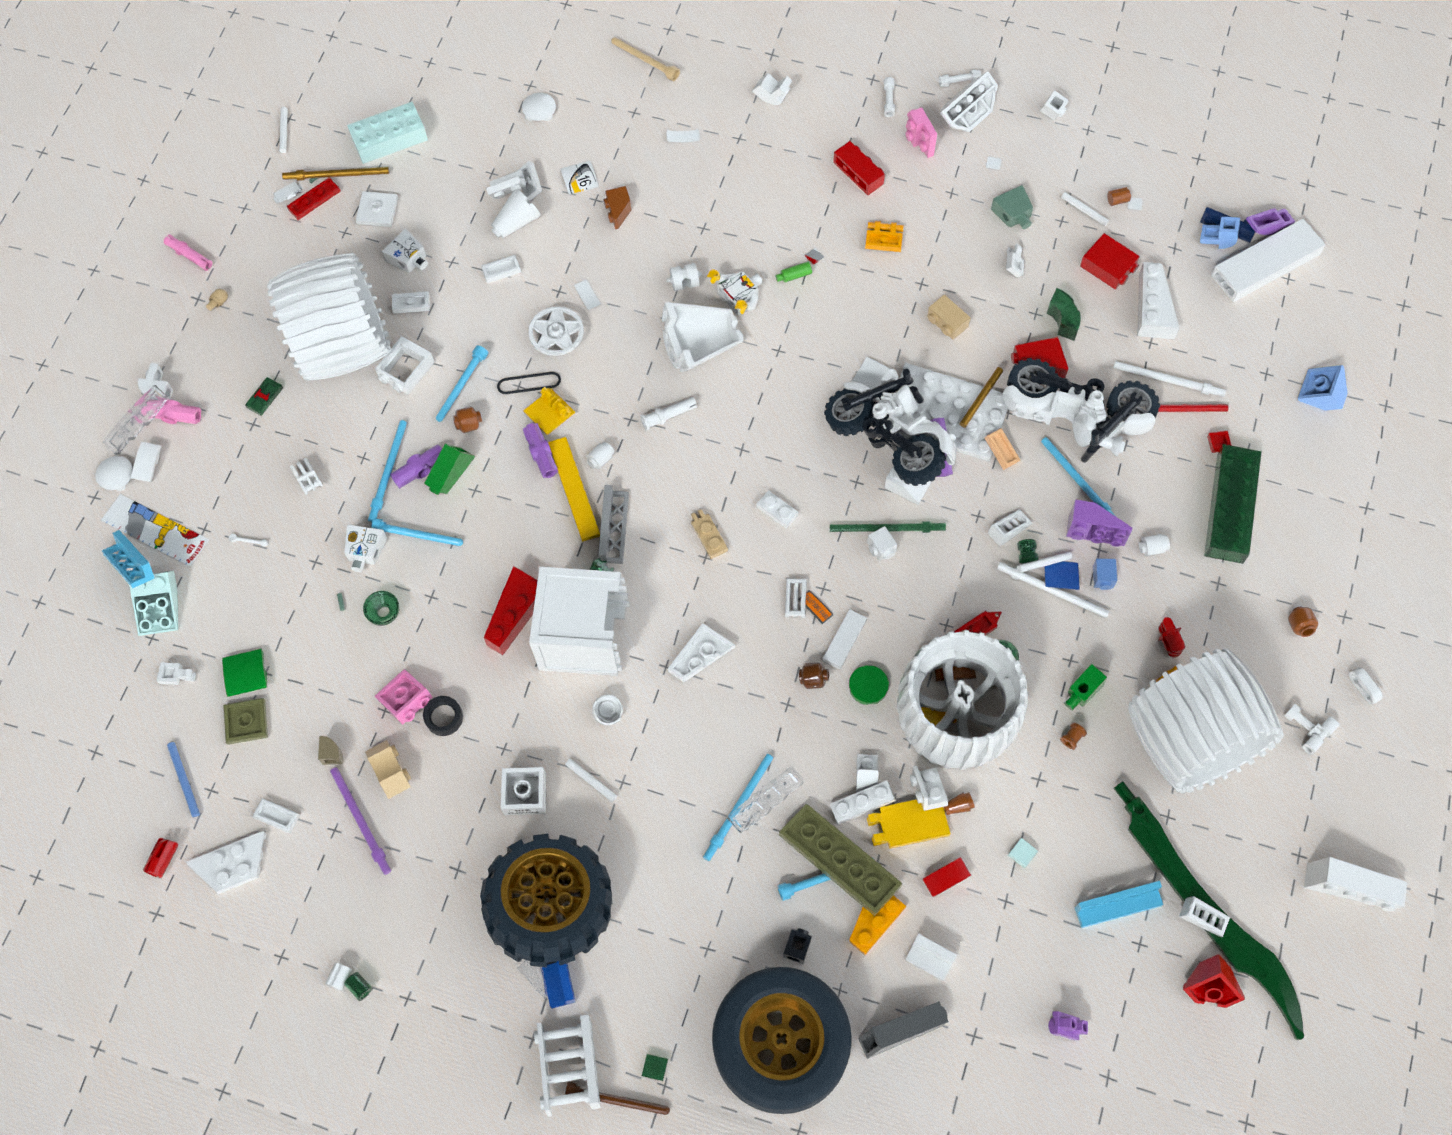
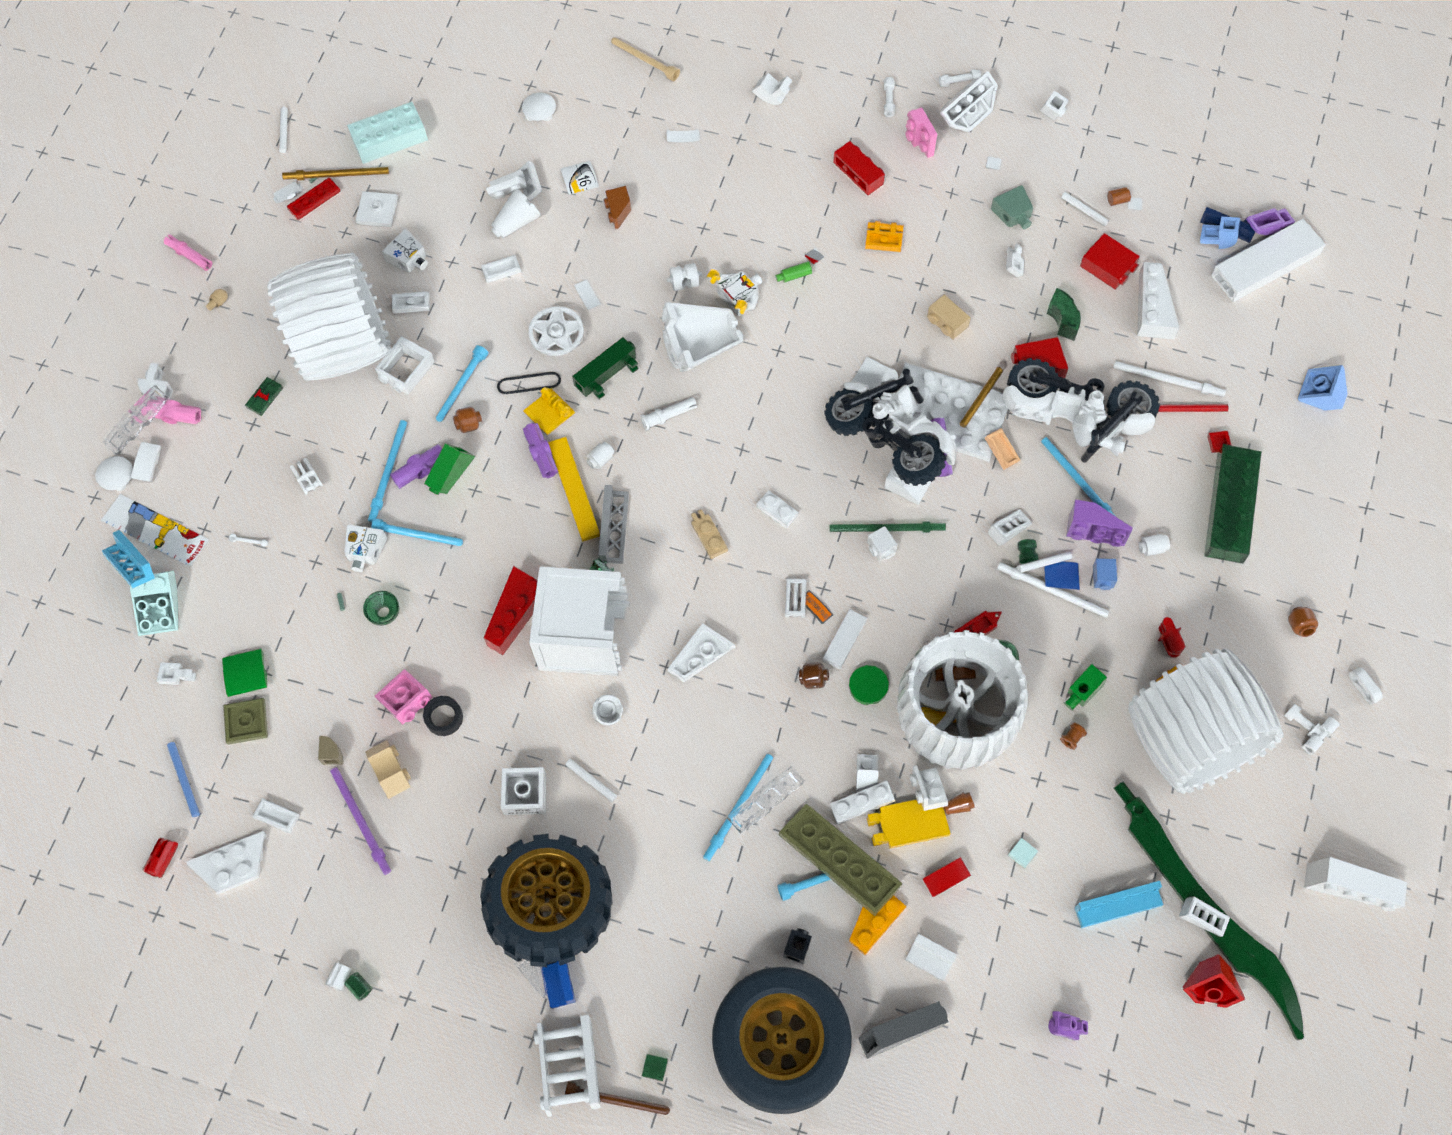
none -> dark green brick [572,337,639,400]

